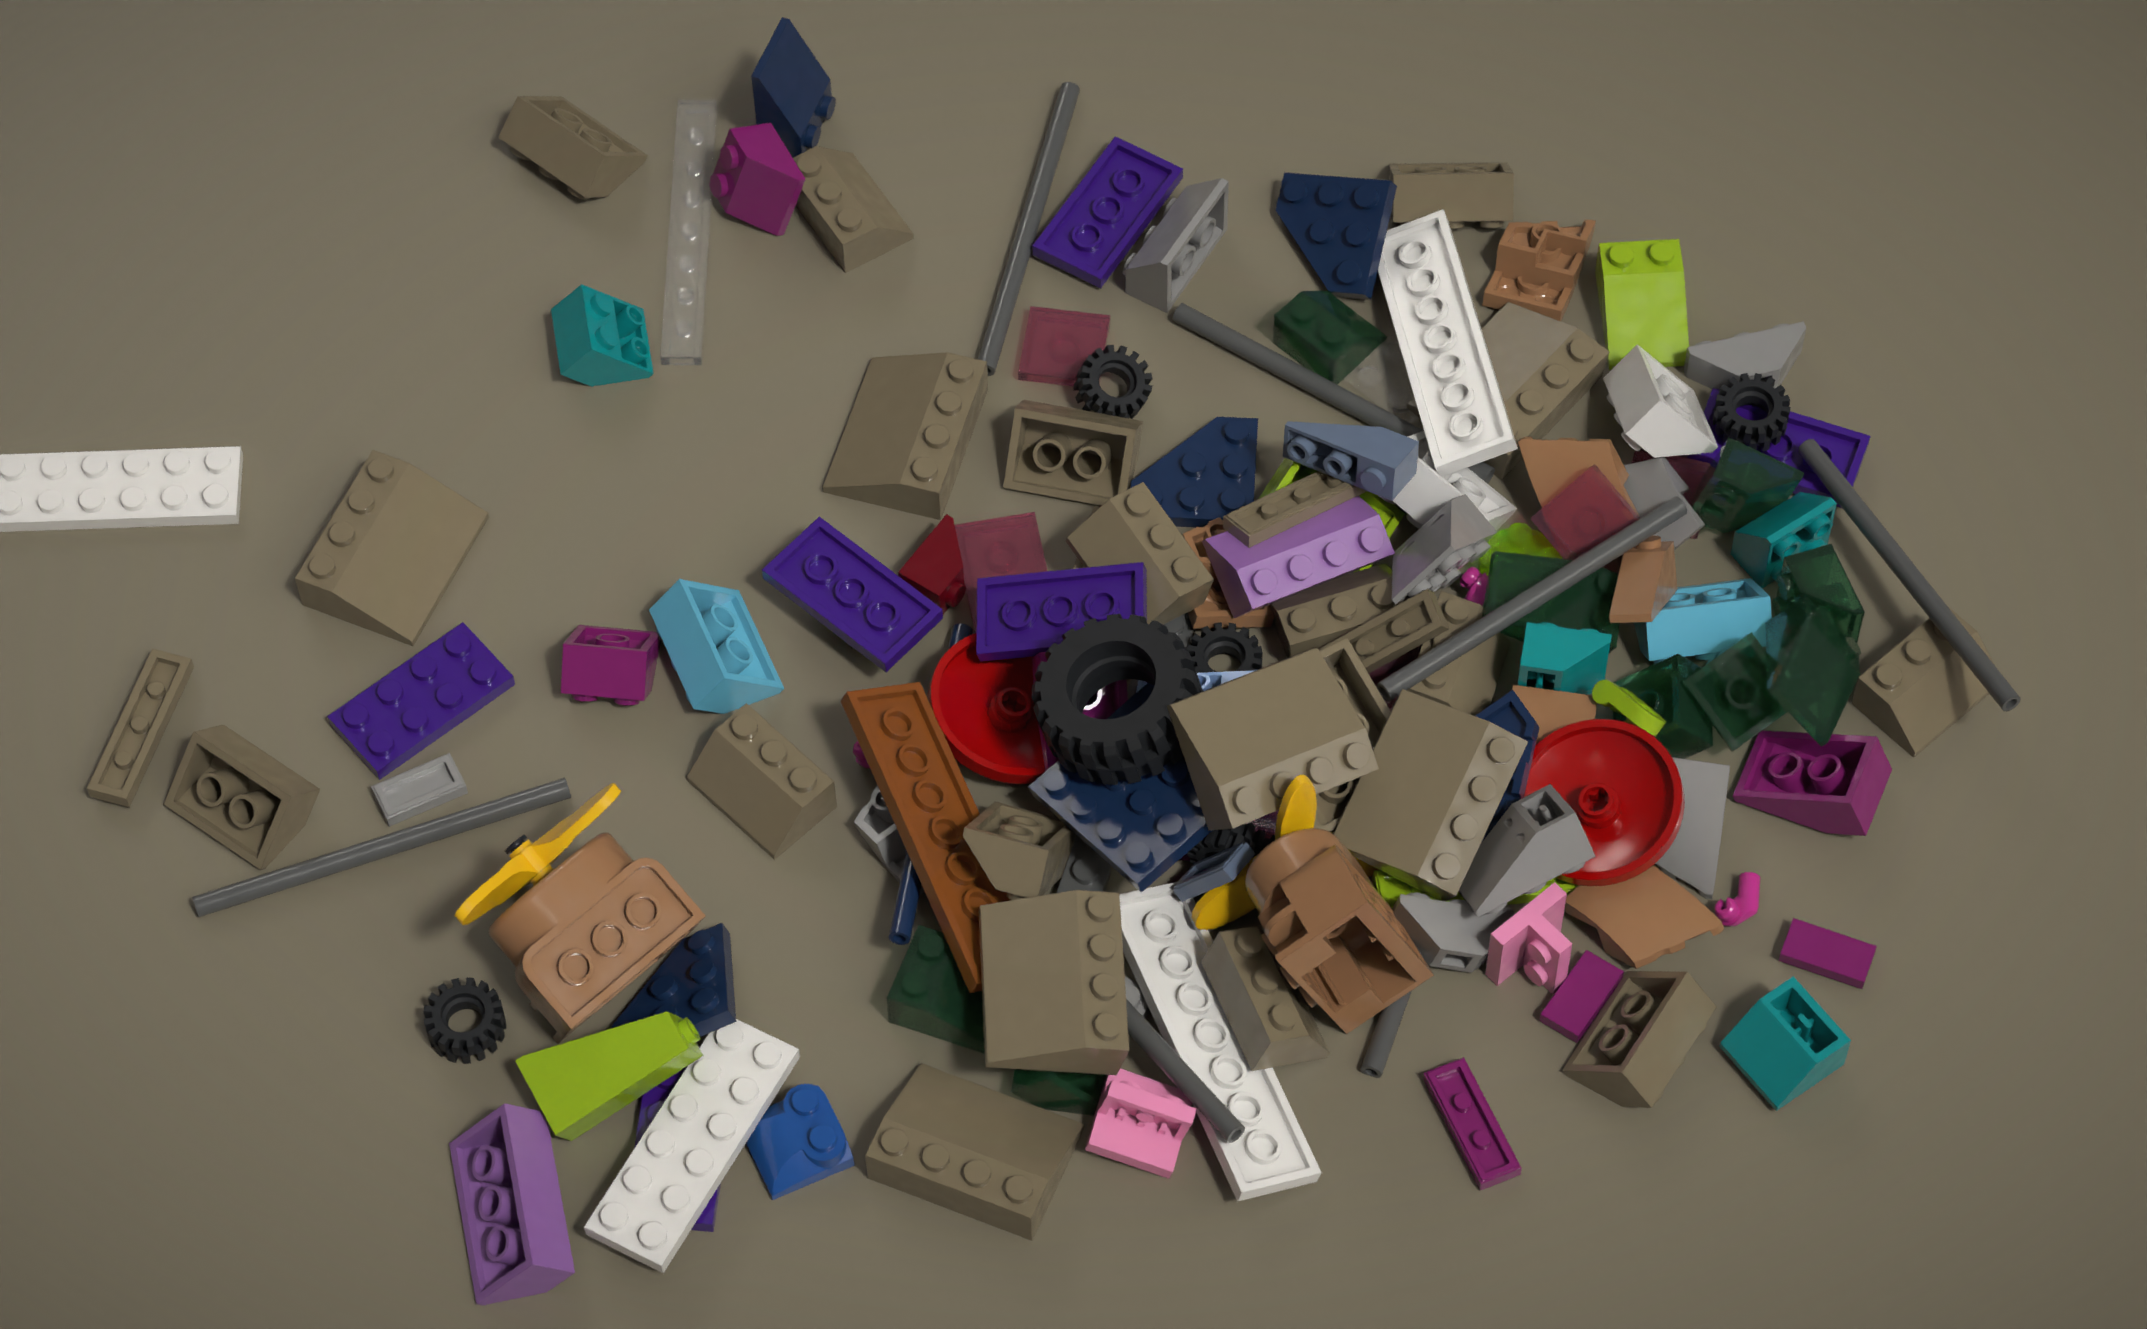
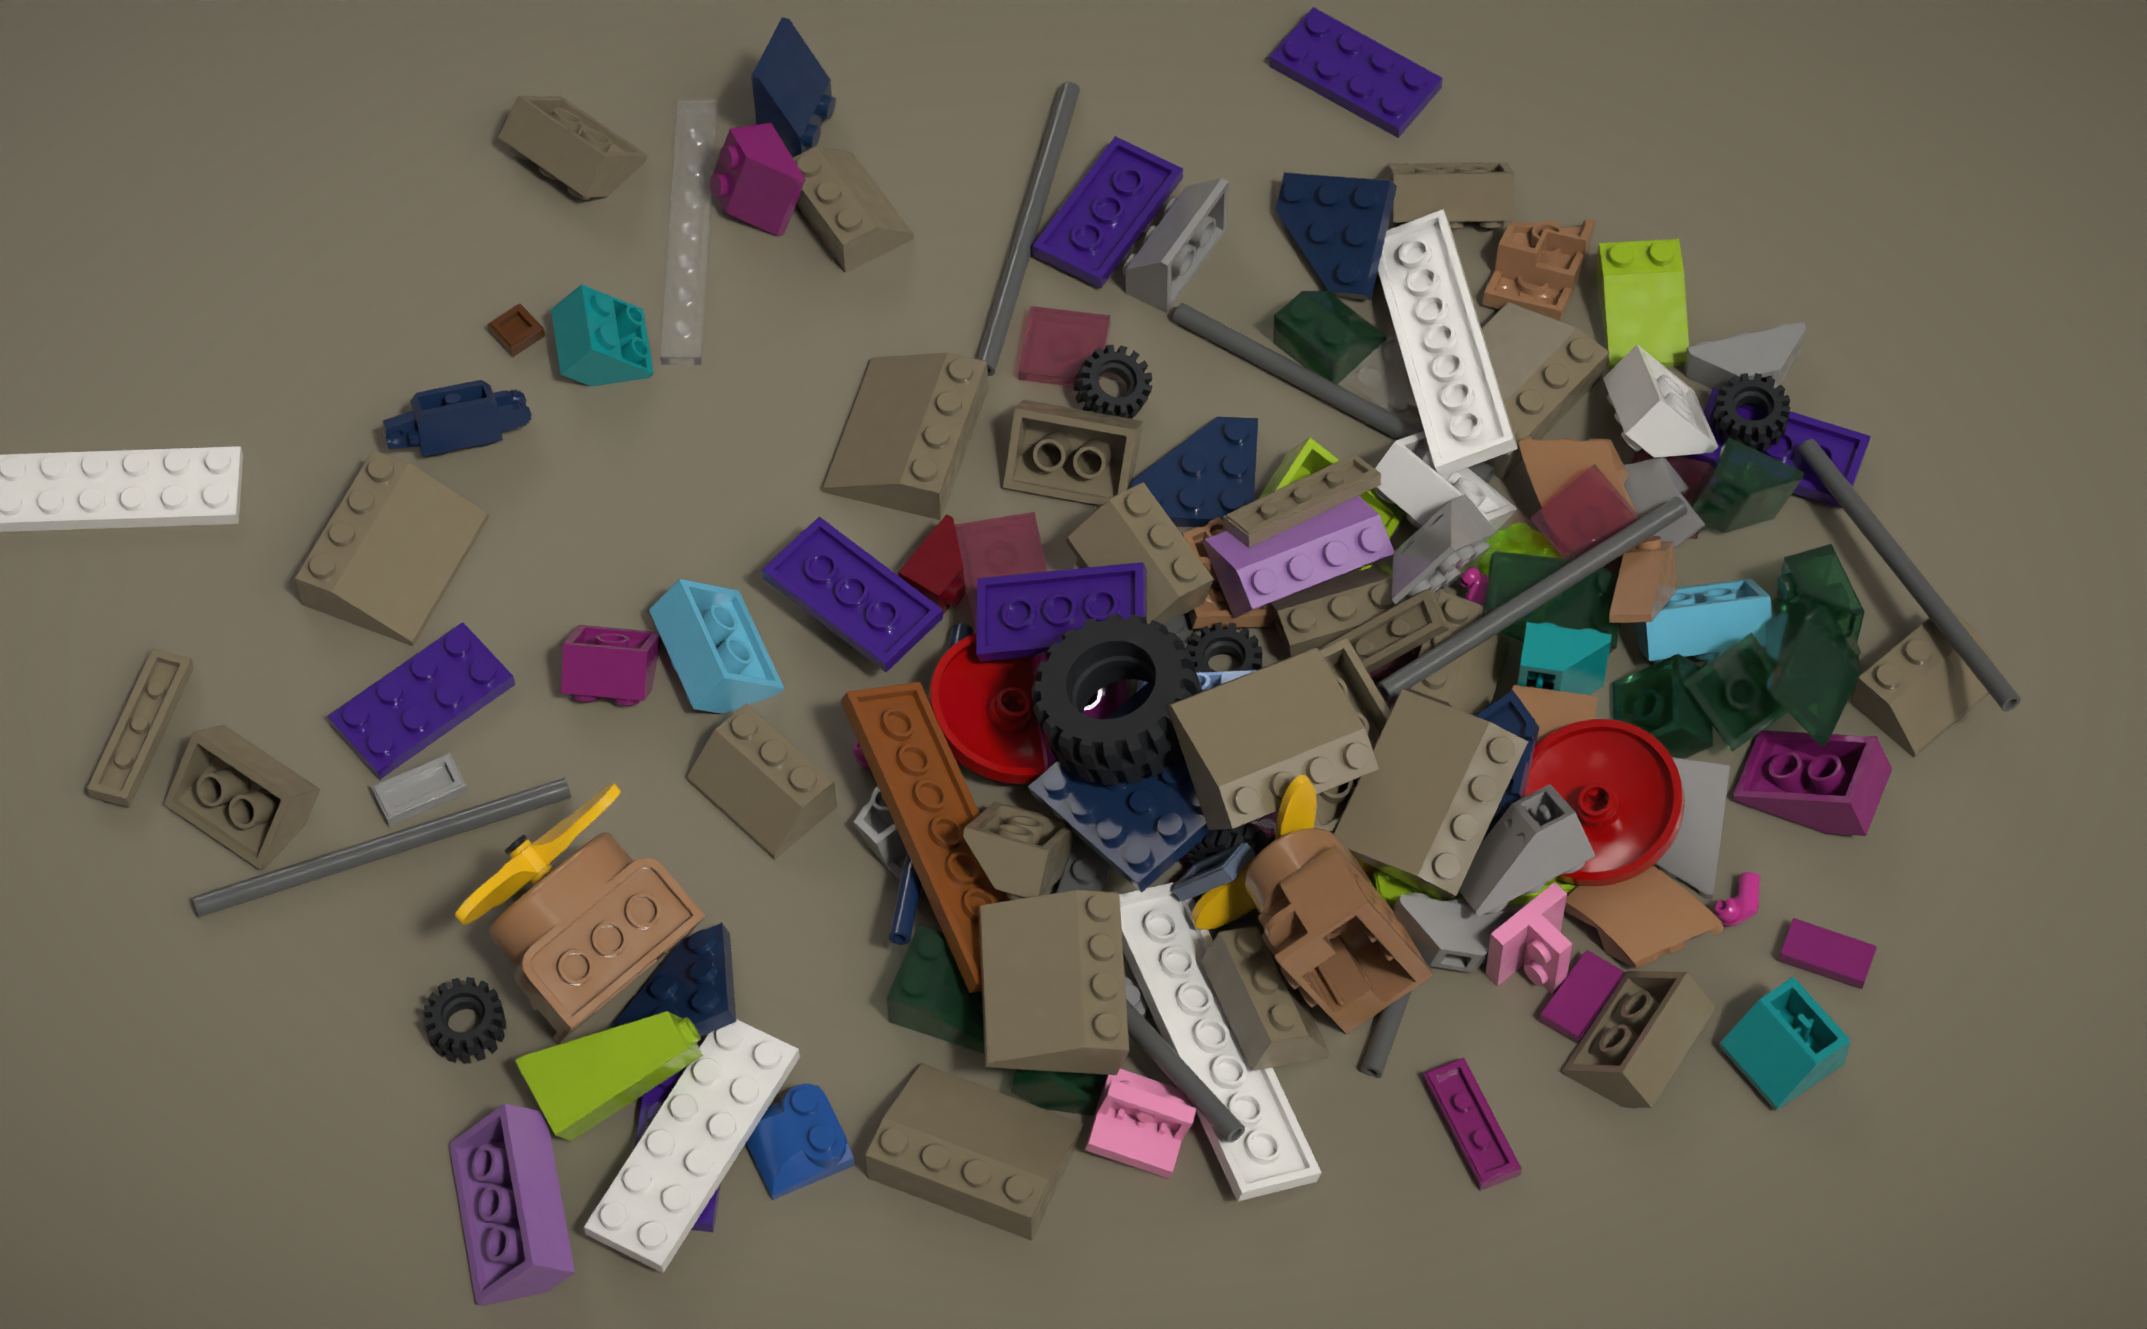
sand blue slope [1283,421,1419,501] -> none
lime plate [1592,680,1666,736] -> none
teal slope [1730,492,1837,588] -> none
none -> dark blue hinge [383,380,532,457]
none -> reddish brown tile [487,303,545,357]
none -> dark purple plate [1269,7,1443,138]

